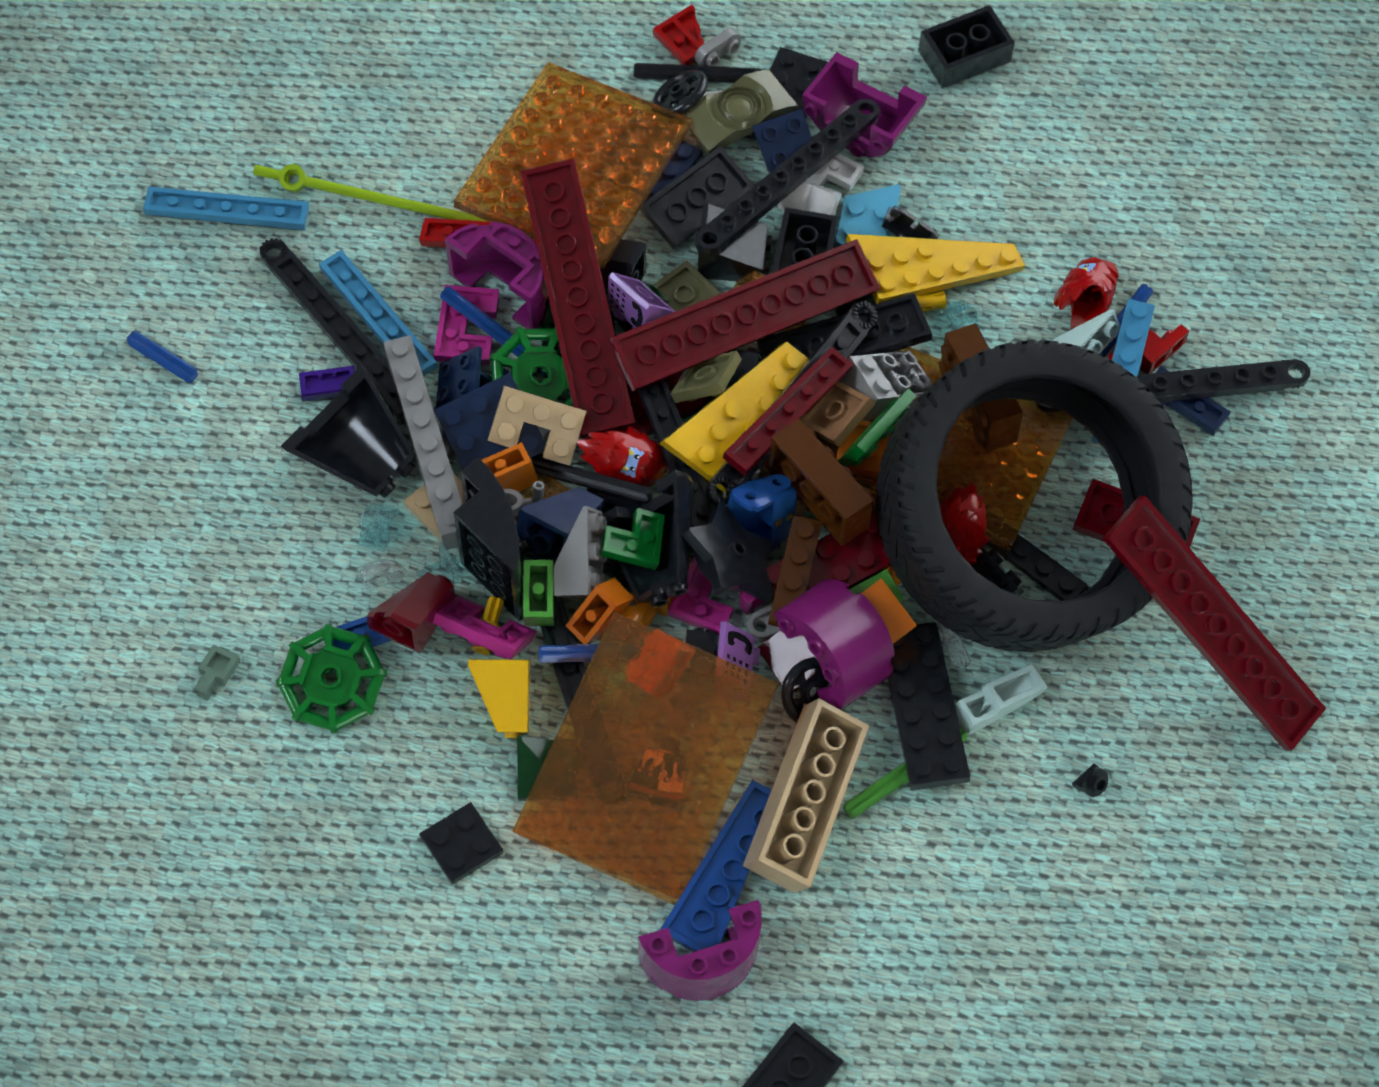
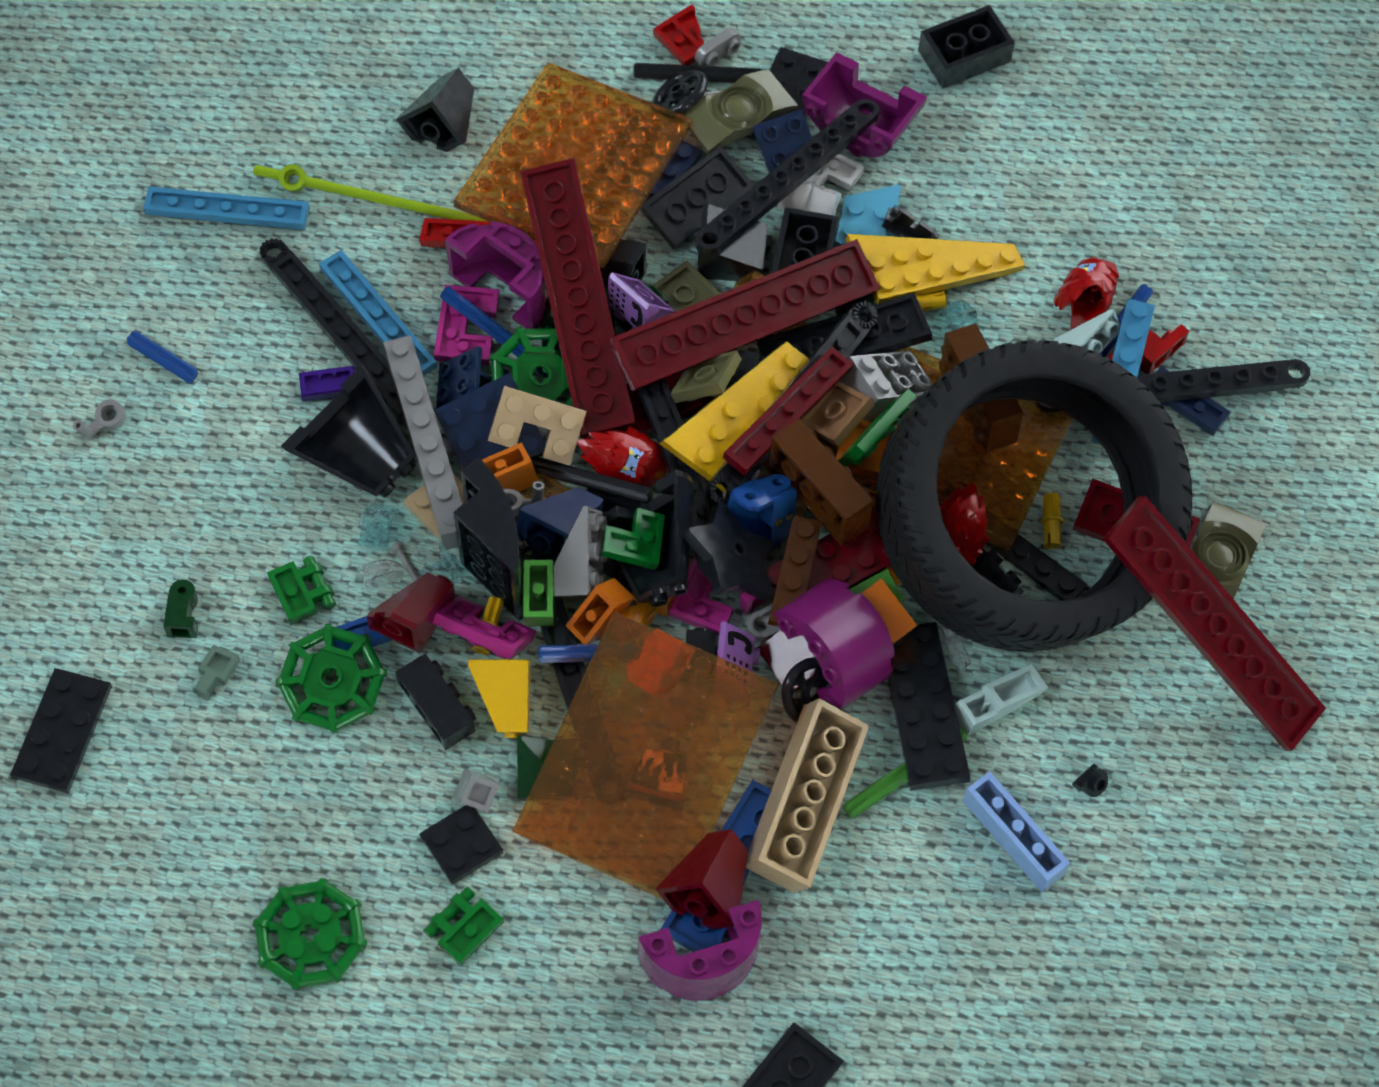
none -> black plate [10,668,112,794]
none -> light grey plate [73,399,126,438]
none -> dark green leg [163,579,198,638]
none -> green plate [252,878,368,991]
none -> green plate [267,556,336,625]
none -> light grey hinge [391,542,419,581]
none -> black brick [395,653,477,750]
none -> black slope [396,67,474,152]
none -> green plate [423,887,504,966]
none -> light grey panel [454,768,499,812]
none -> dark red slope [656,829,748,929]
none -> light blue brick [963,771,1070,892]
none -> yellow axle [1041,492,1064,549]
none -> olive slope [1191,501,1267,599]

